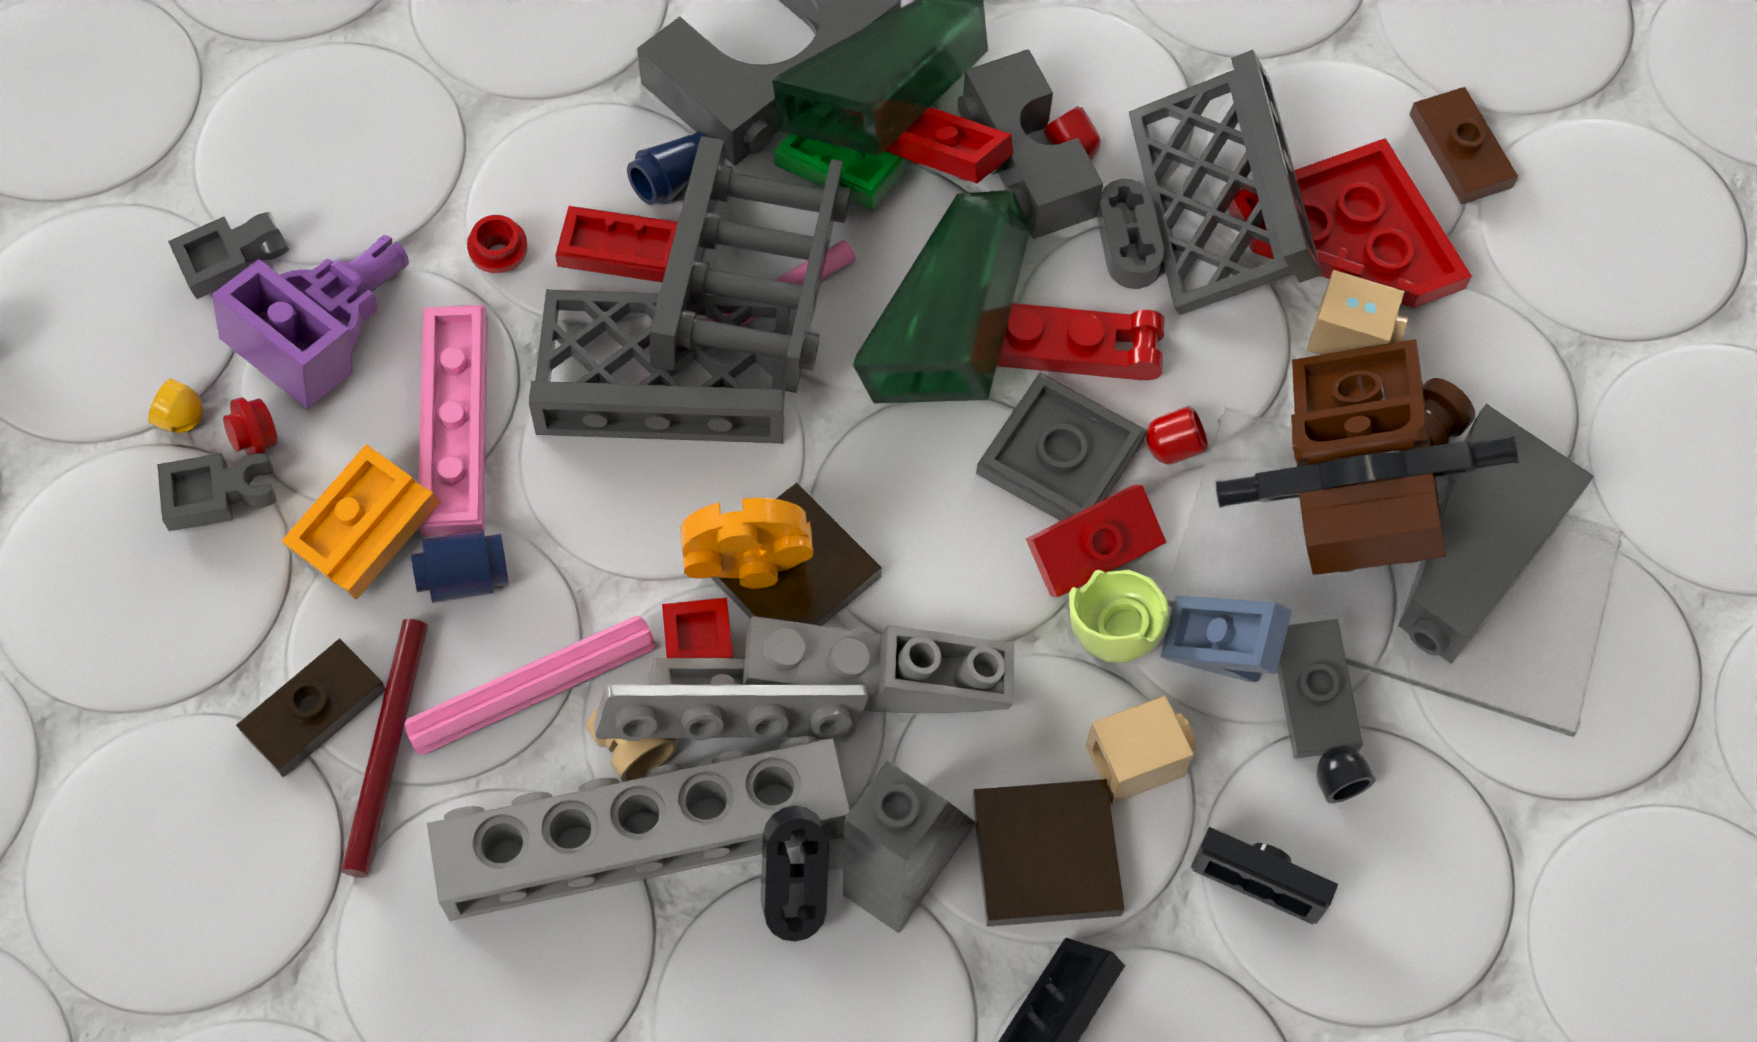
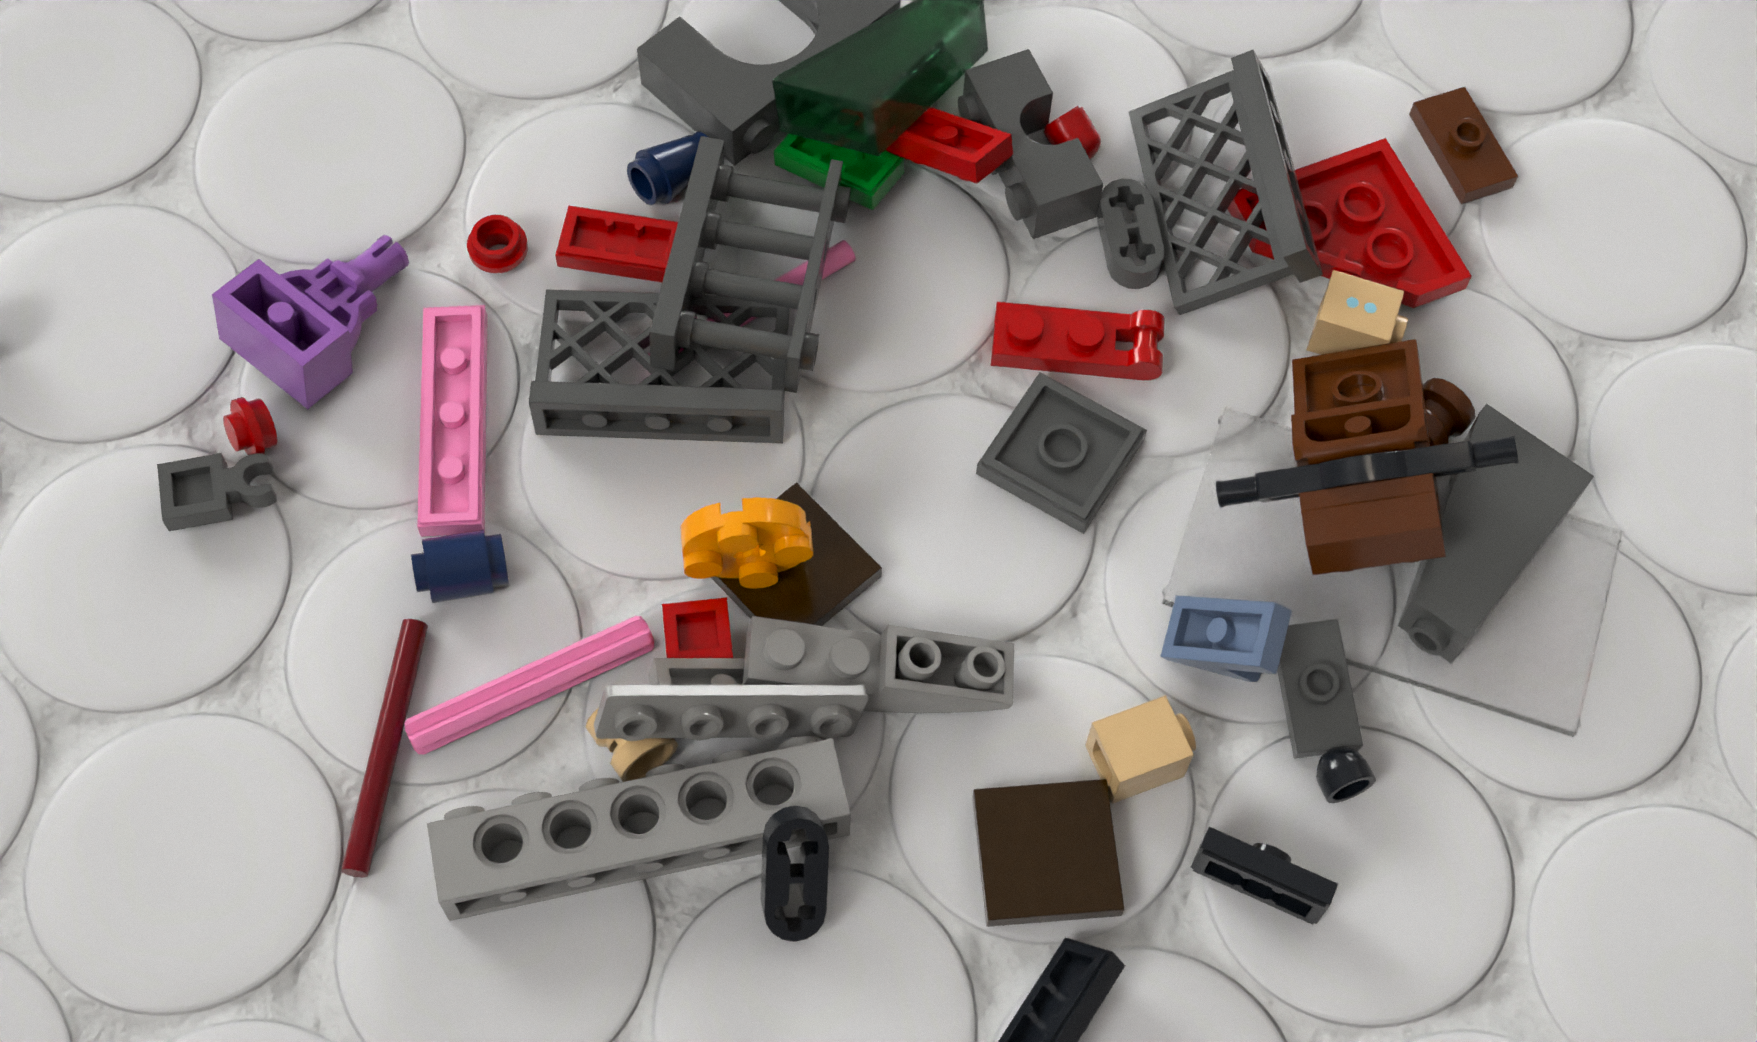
yellow hinge [148,378,203,434] -> none
dark grey plate [168,212,289,299] -> none
dark brown plate [236,638,386,777] -> none
light orange plate [281,444,440,600] -> none
dark grey slope [843,761,975,933] -> none
clear green slope [853,190,1030,404] -> none
red plate [1025,485,1167,598] -> none
yellowish green hair [1069,570,1170,663] -> none
red piece [1146,406,1208,465] -> none

